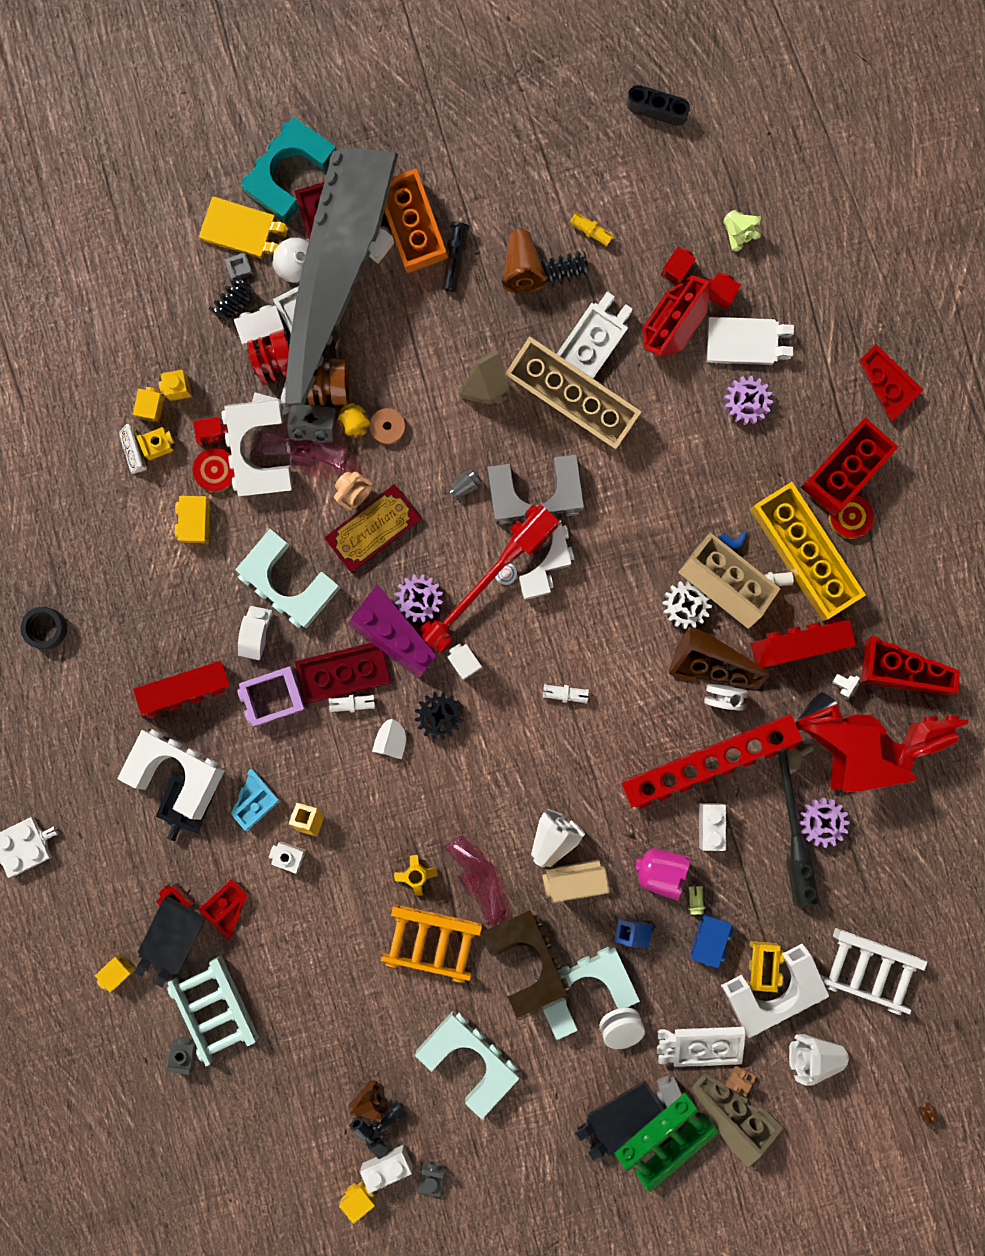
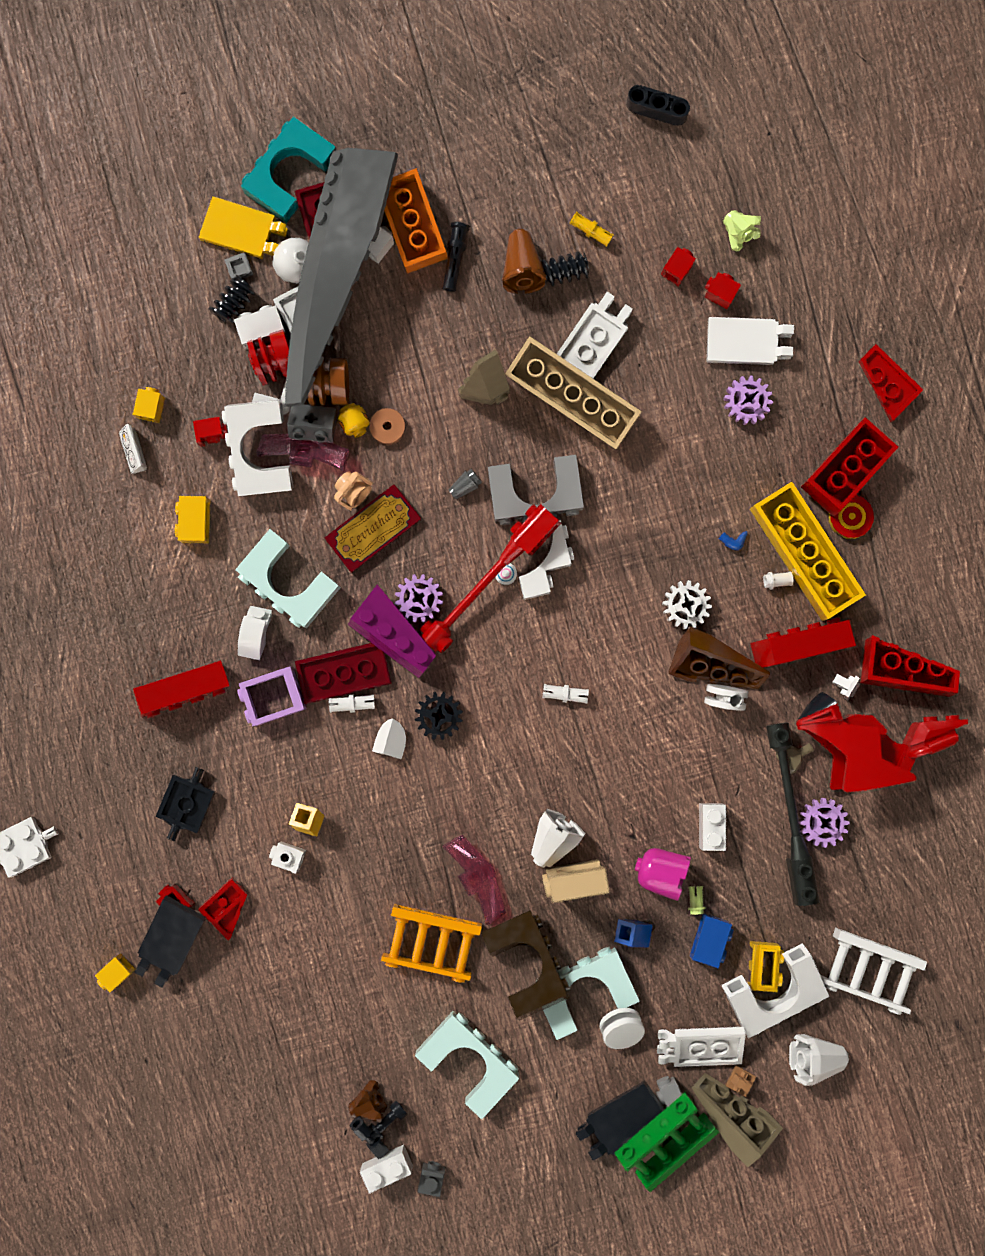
black tyre [20,607,67,649] -> none
white arch [117,729,225,820] -> none
yellow brick [137,427,175,460] -> none
yellow brick [159,369,192,401] -> none
dark grey brick [166,1037,197,1075] -> none
light aqua fence [167,955,259,1066] -> none
red tile [192,448,235,493] -> none
medium azure wing [231,768,281,831] -> none
yellow brick [339,1181,377,1224] -> none
yellow rock [394,855,438,896] -> none
white brick [448,644,482,680] -> none
red brick [621,713,803,809] -> none
red wedge [642,275,711,357] -> none
tan brick [678,532,780,629] -> none
reddish brown bush [918,1102,939,1127] -> none

